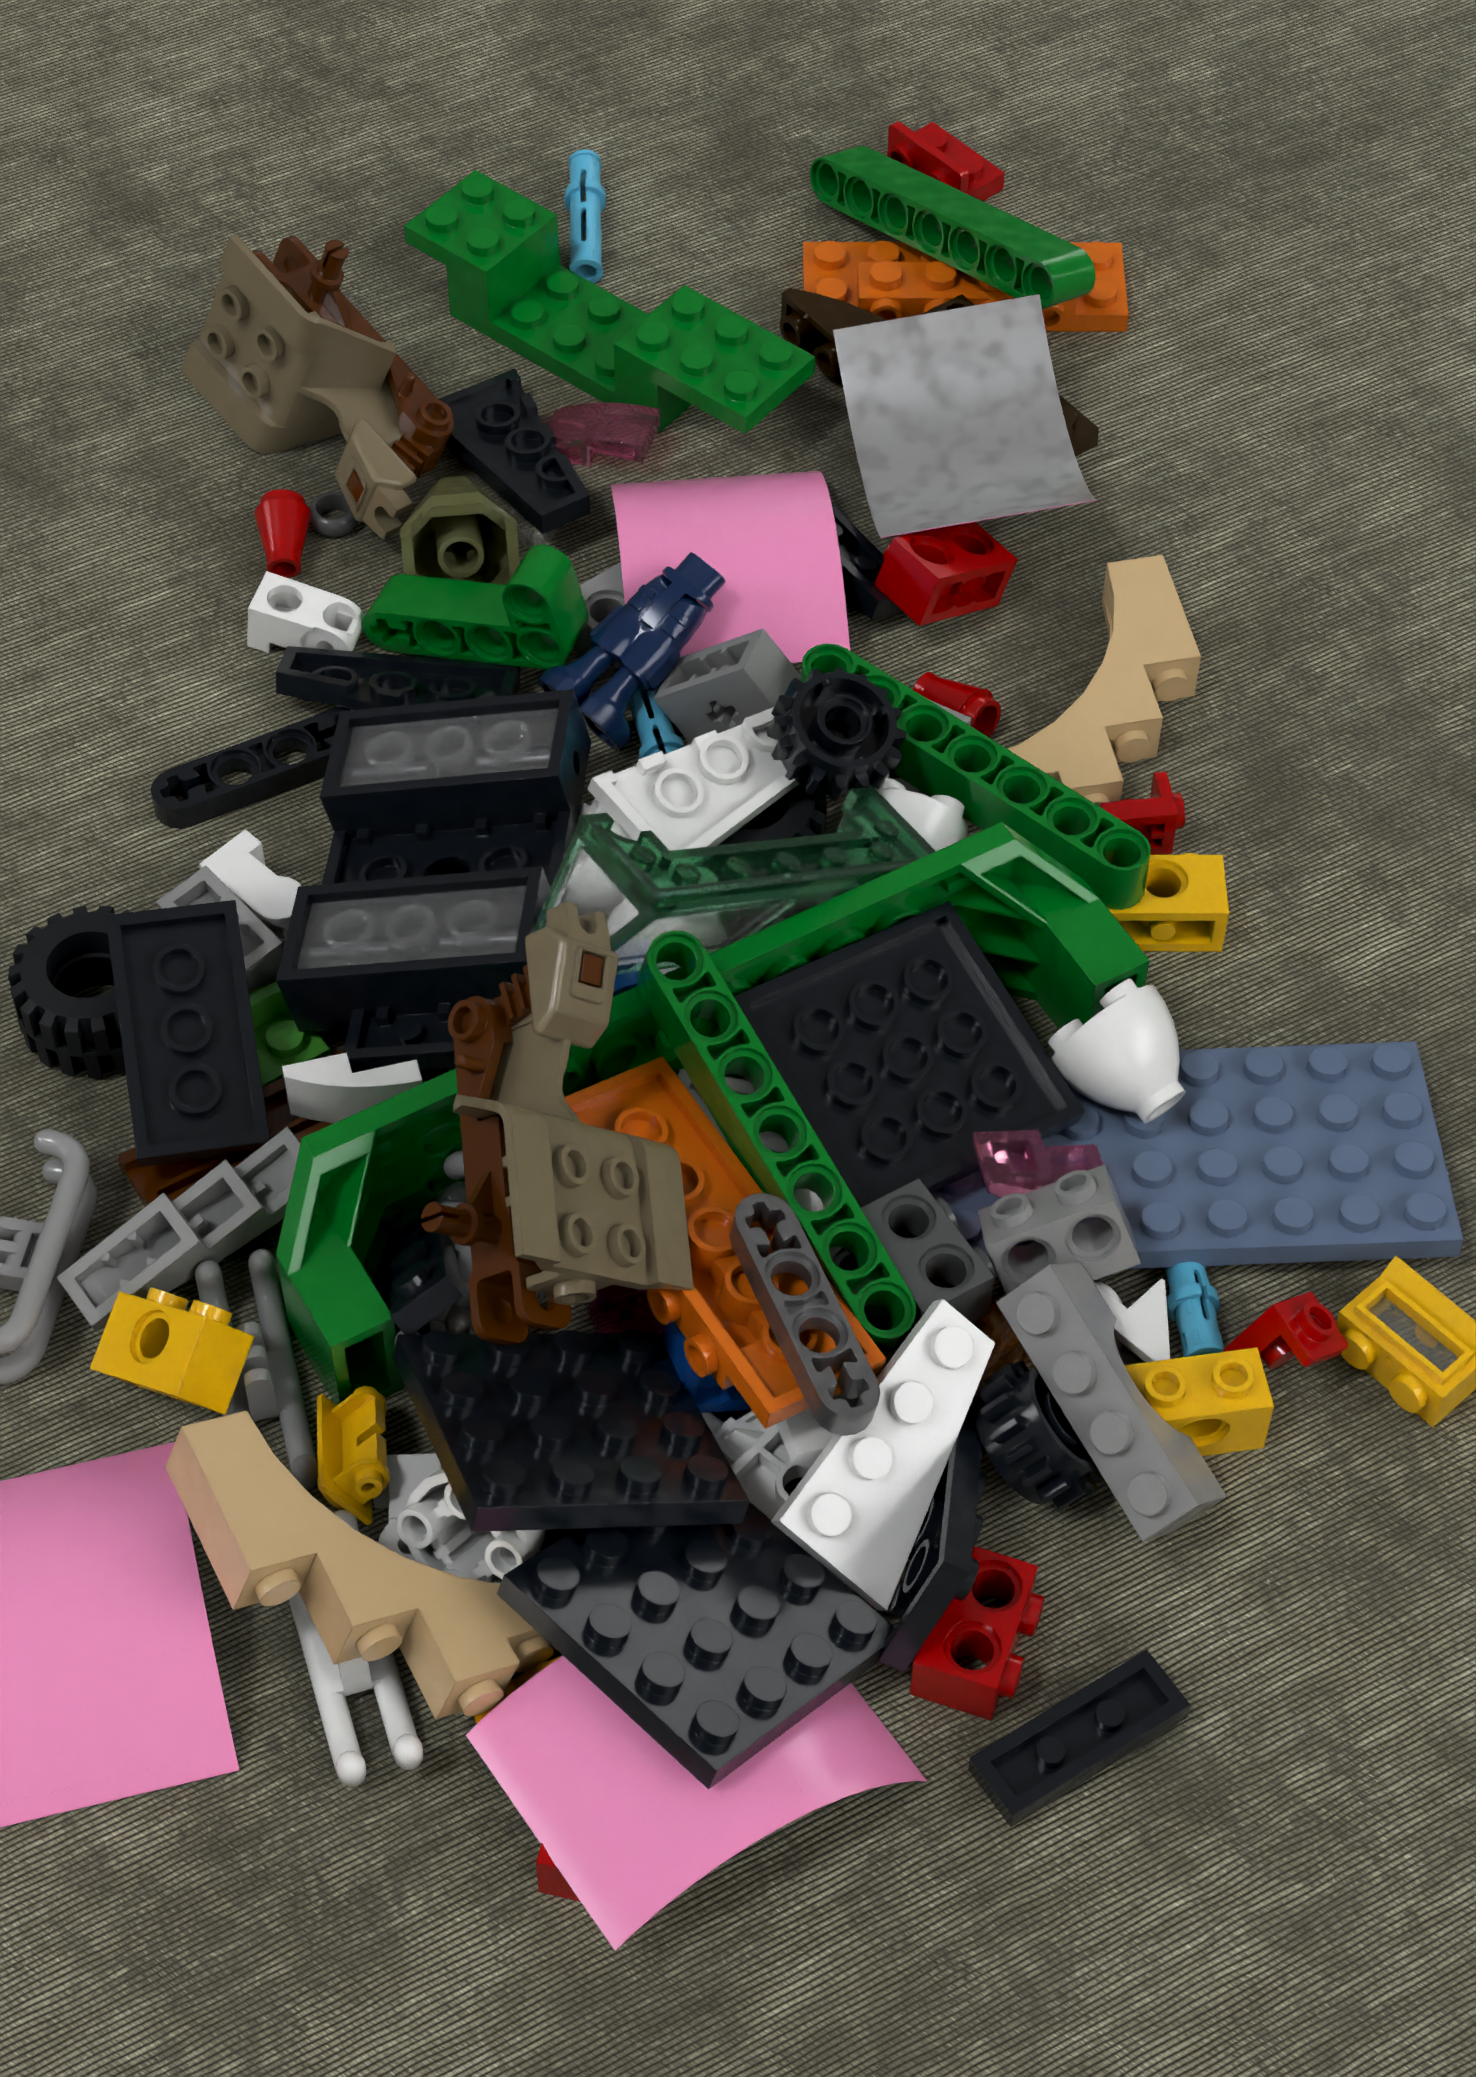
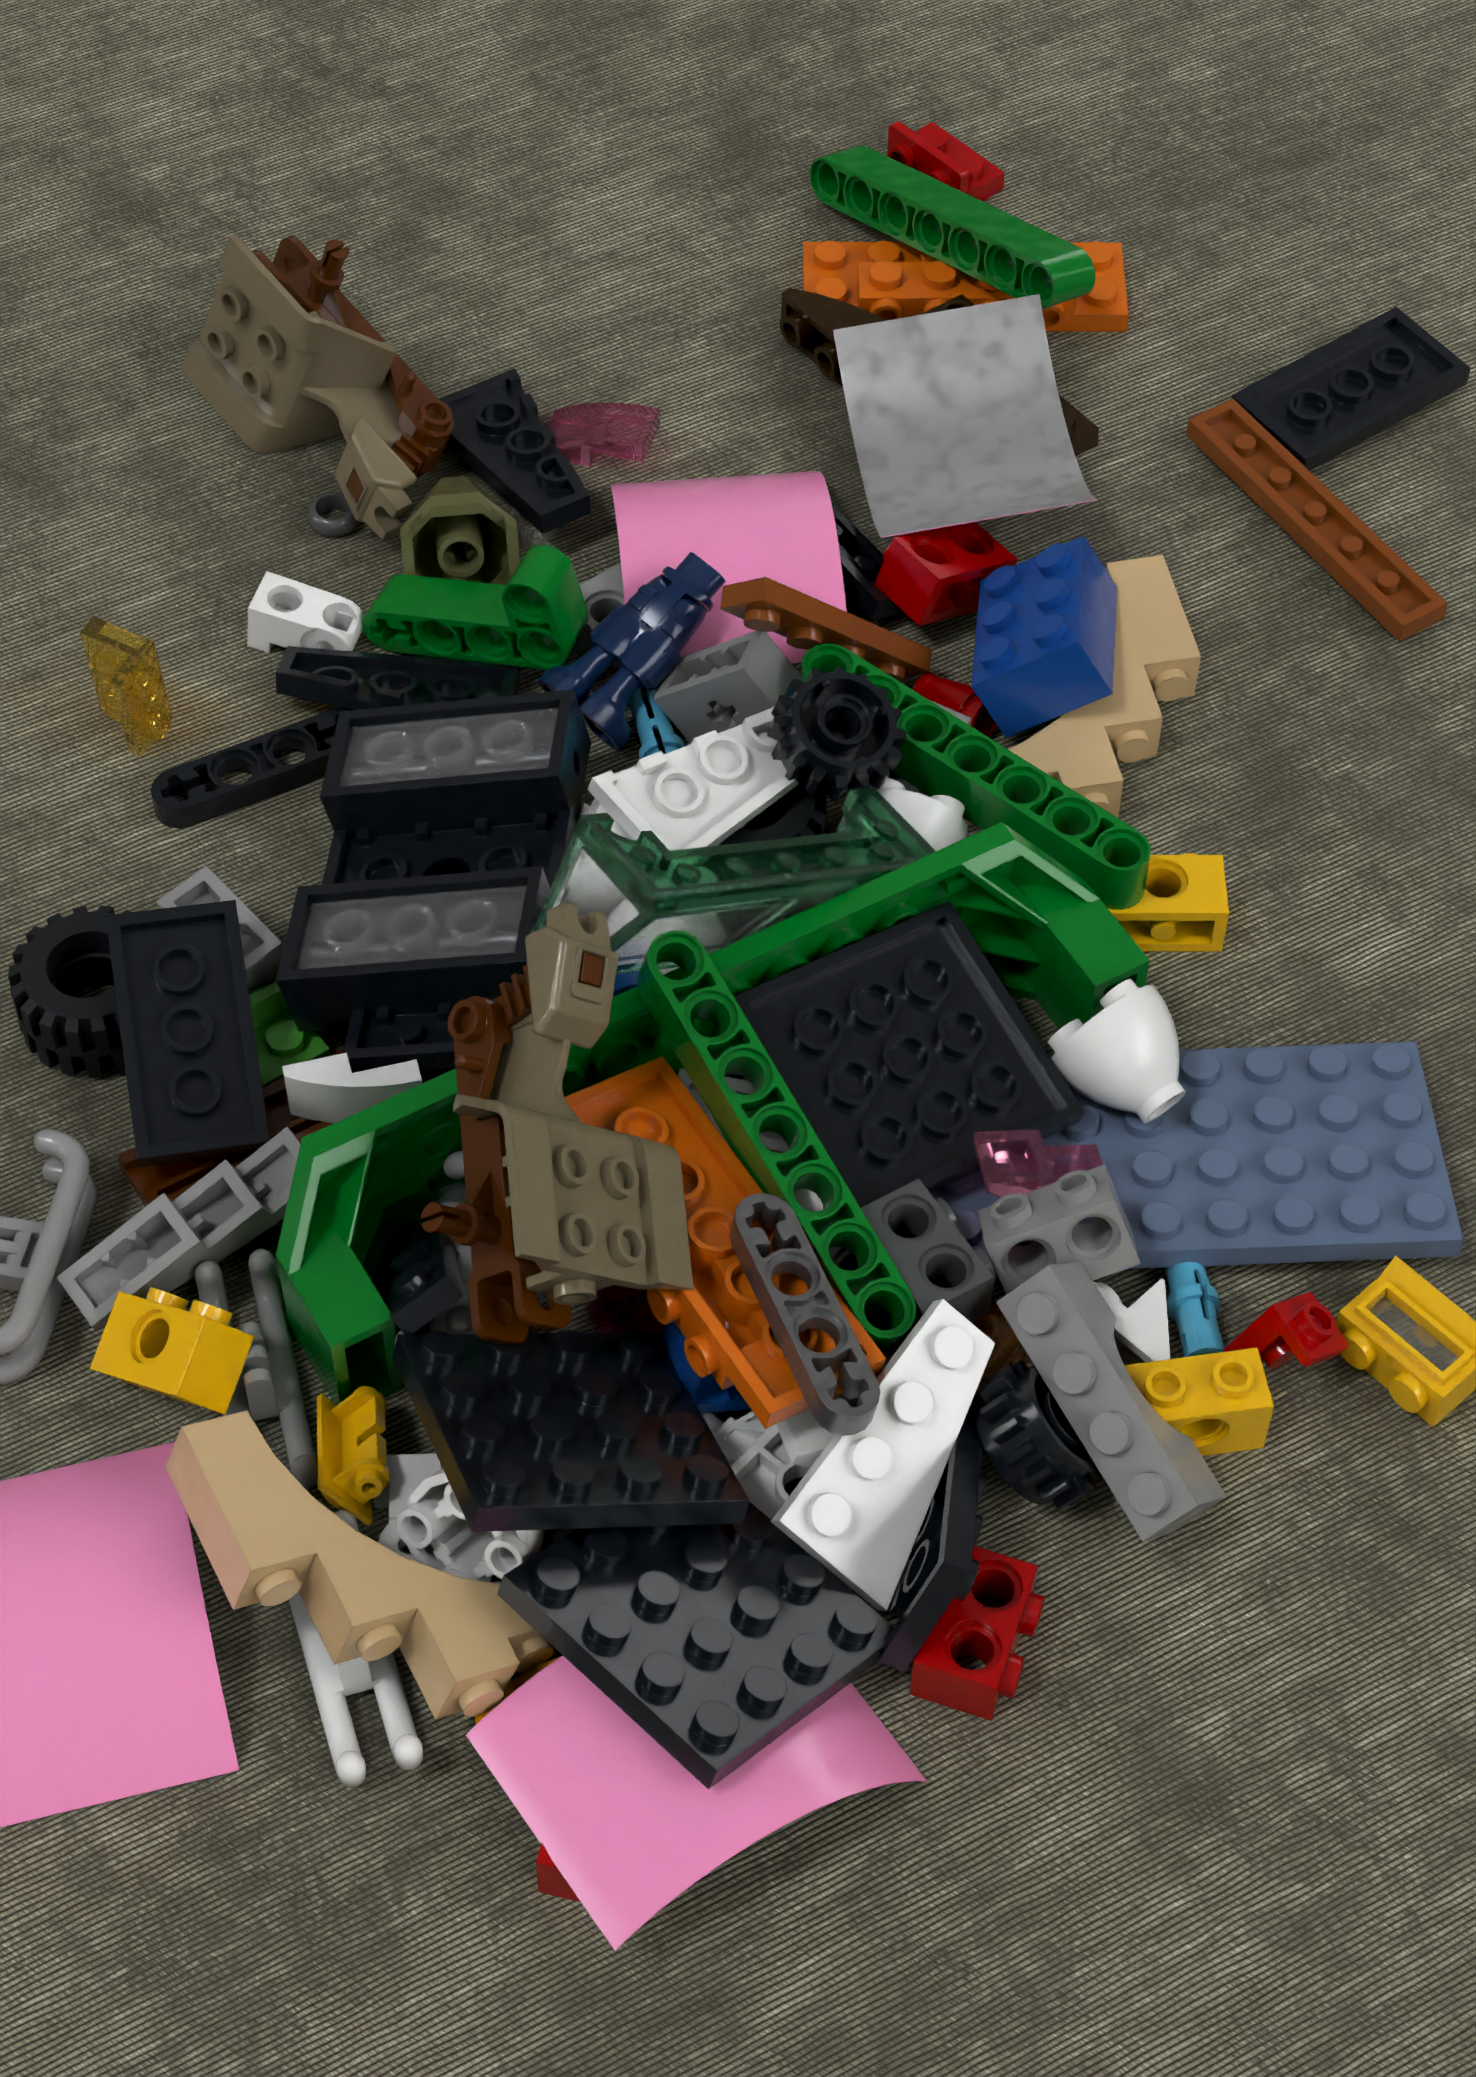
white leg [199,829,301,947] -> none
red cone [254,489,311,578] -> none
green bracket [404,170,815,434] -> none
medium azure pin [564,149,606,284] -> none
black plate [968,1649,1190,1827] -> none
red bracket [1101,771,1185,855] -> none
none -> clear yellow bracket [80,616,172,757]
none -> dark orange plate [720,577,932,683]
none -> blue brick [971,536,1117,738]
none -> dark orange plate [1186,398,1448,642]
none -> black plate [1232,307,1471,471]

